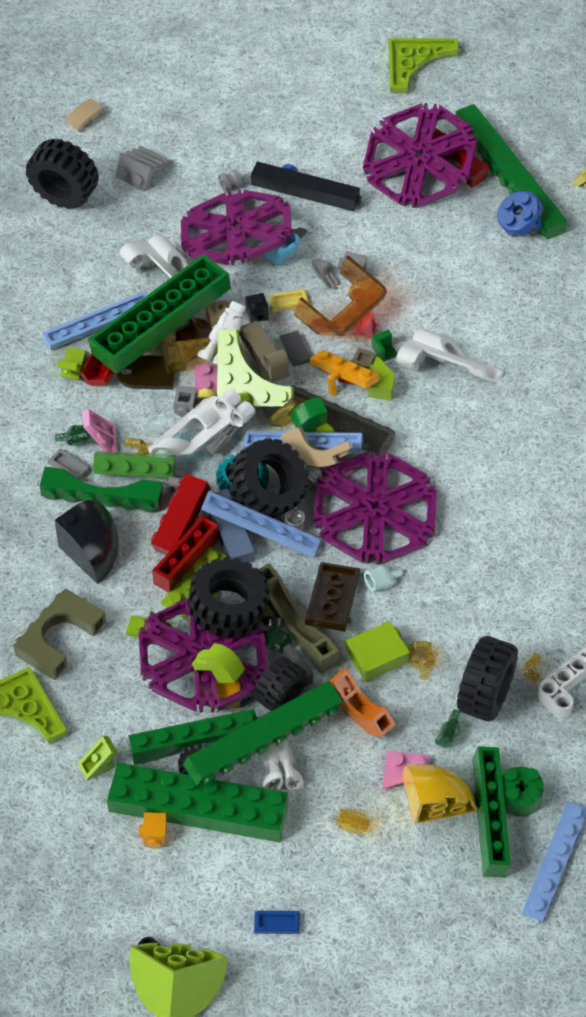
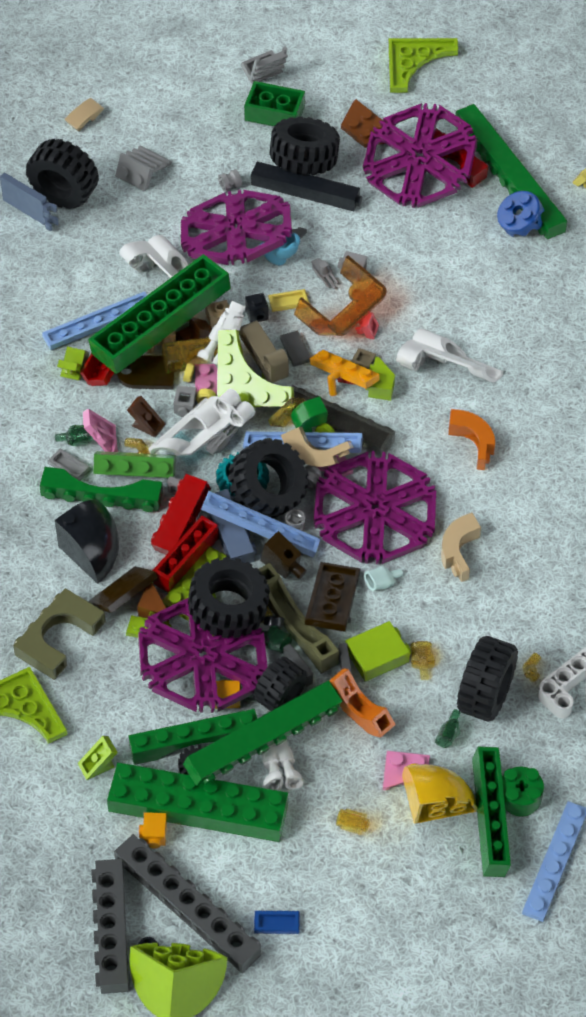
lime brick [192,643,245,683] -> none
green panel [371,330,398,362] -> none
none -> sand blue tile [0,172,59,231]
none -> dark brown tile [88,566,158,613]
none -> dark grey brick [91,859,129,994]
none -> dark grey brick [114,834,261,974]
none -> reddish brown slope [127,396,166,437]
none -> dark orange slope [137,583,169,623]
none -> light yellow tile [183,363,195,383]
none -> light grey plate [241,47,288,84]
none -> green brick [244,81,305,126]
none -> dark brown torso [260,531,307,579]
none -> black tyre [269,117,340,175]
none -> dark grey tile [338,643,352,675]
none -> dark orange wing [341,99,387,148]
none -> tan arch [441,513,481,582]
none -> orange arch [448,409,495,470]

